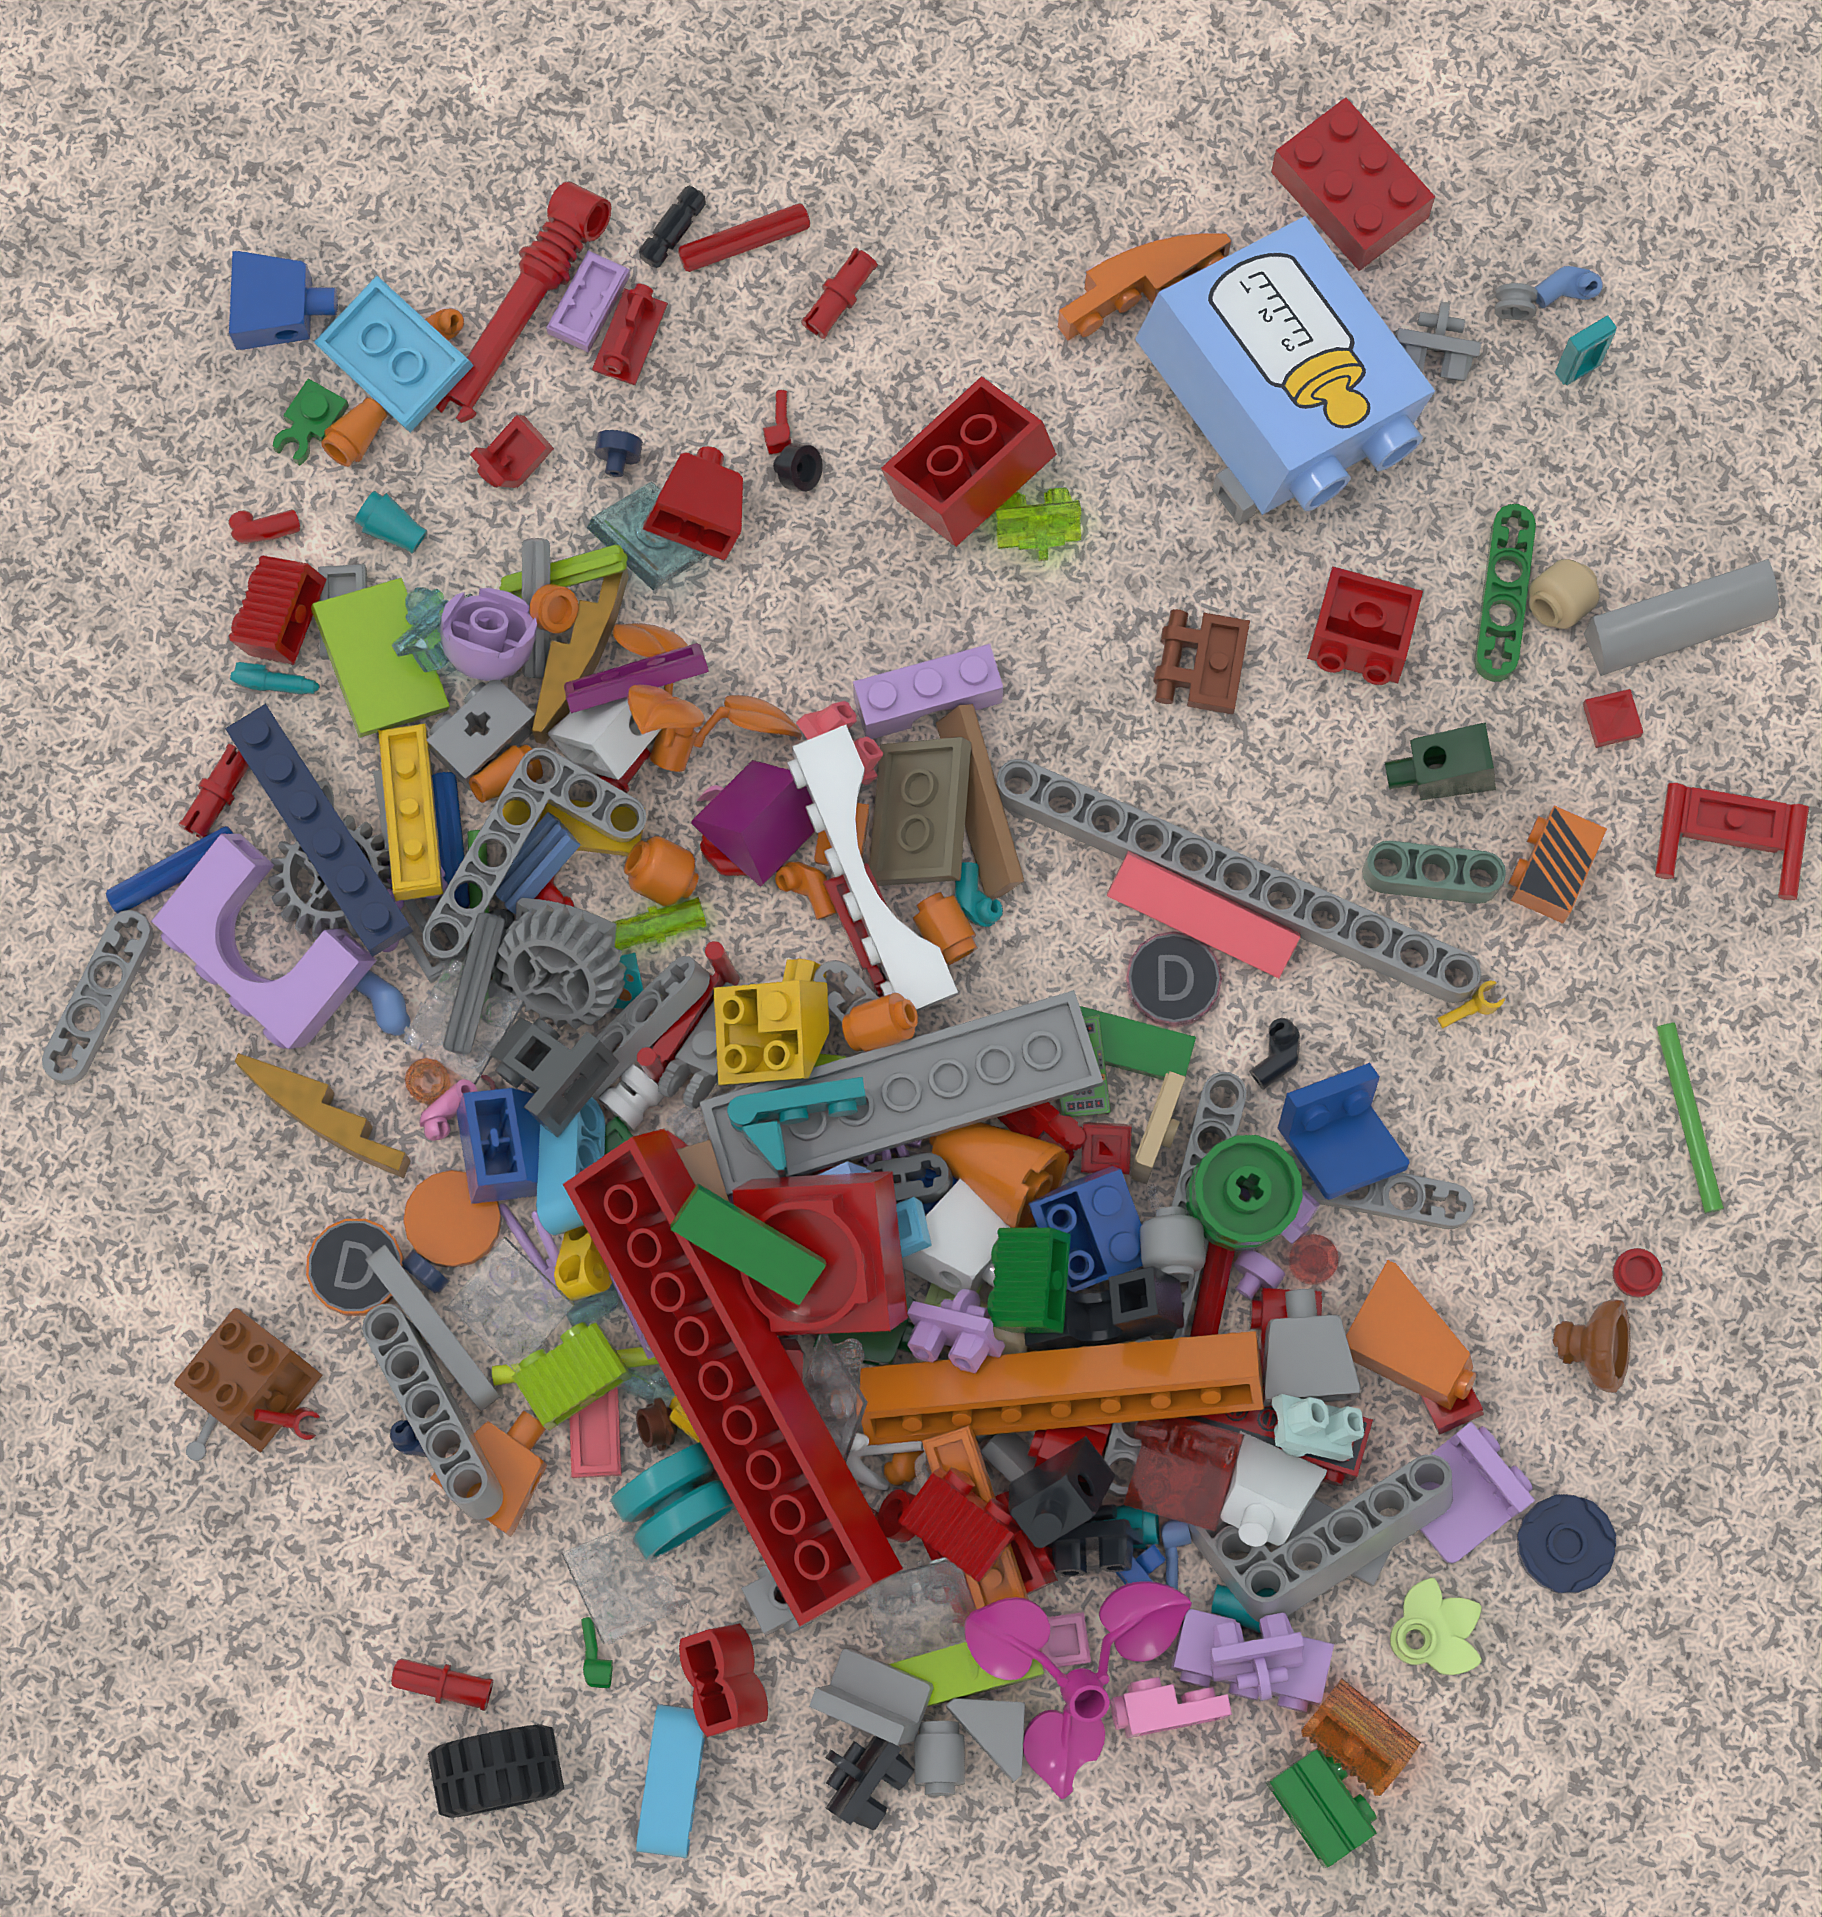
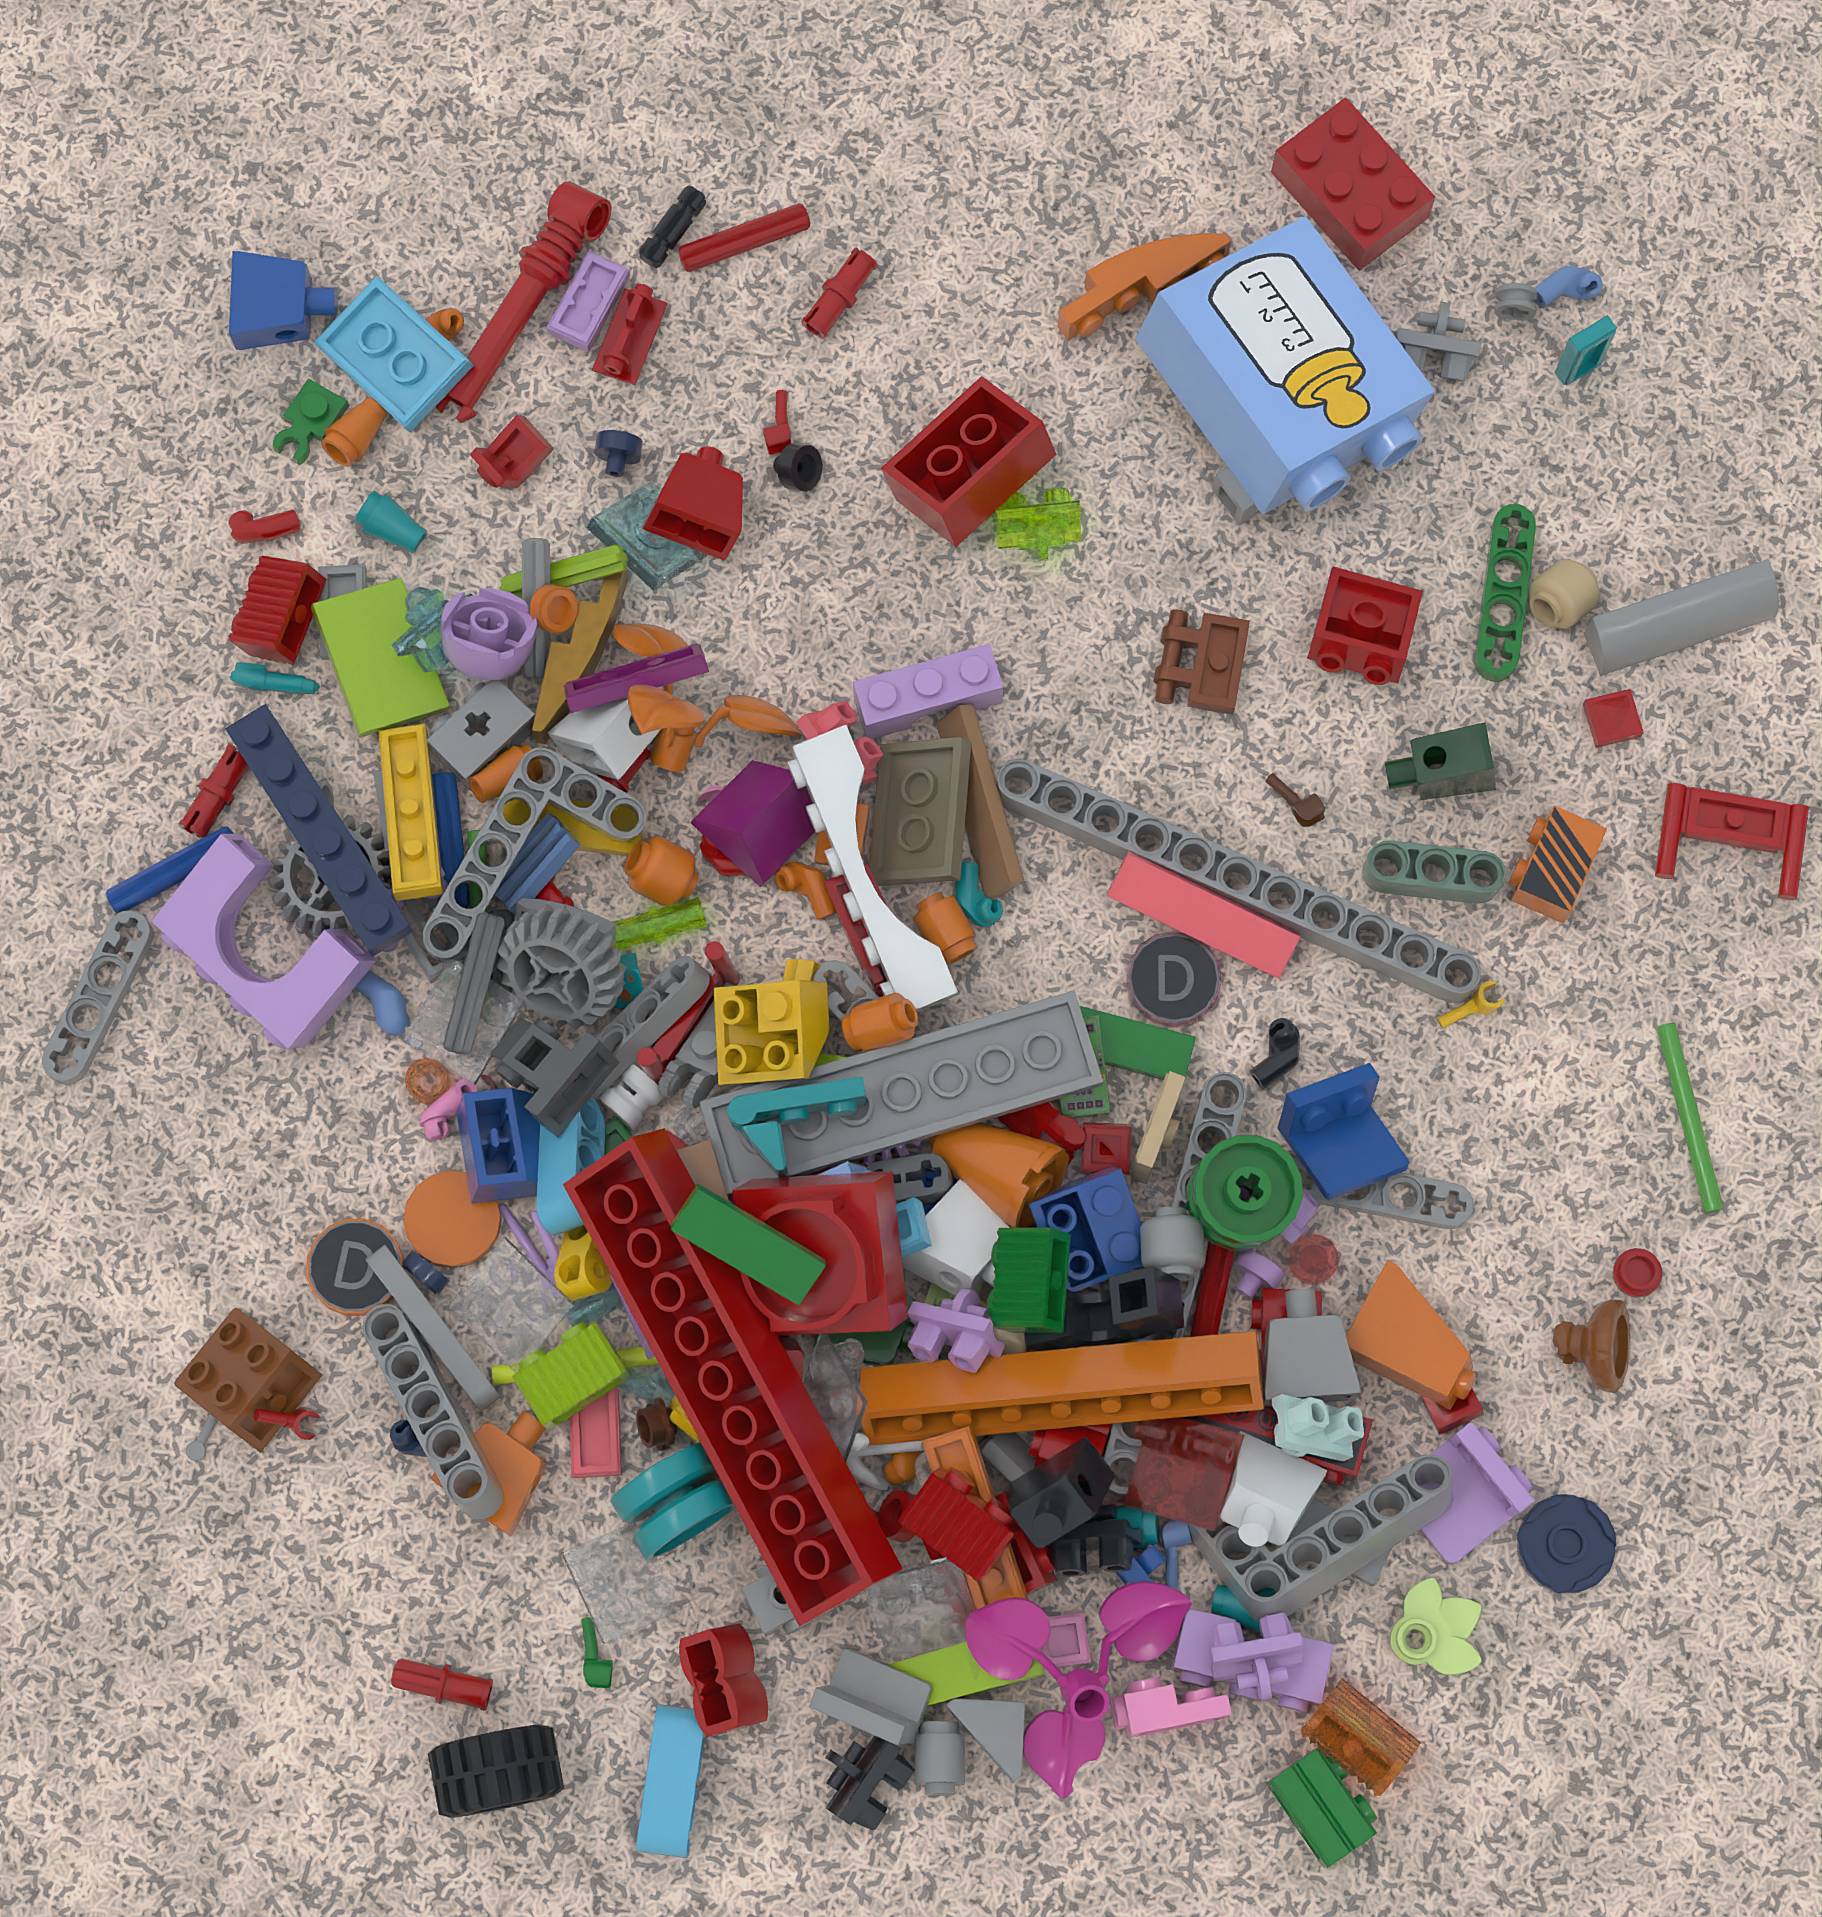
pearl gold slope [235,1053,411,1179] -> none
none -> reddish brown hand [1265,773,1325,827]

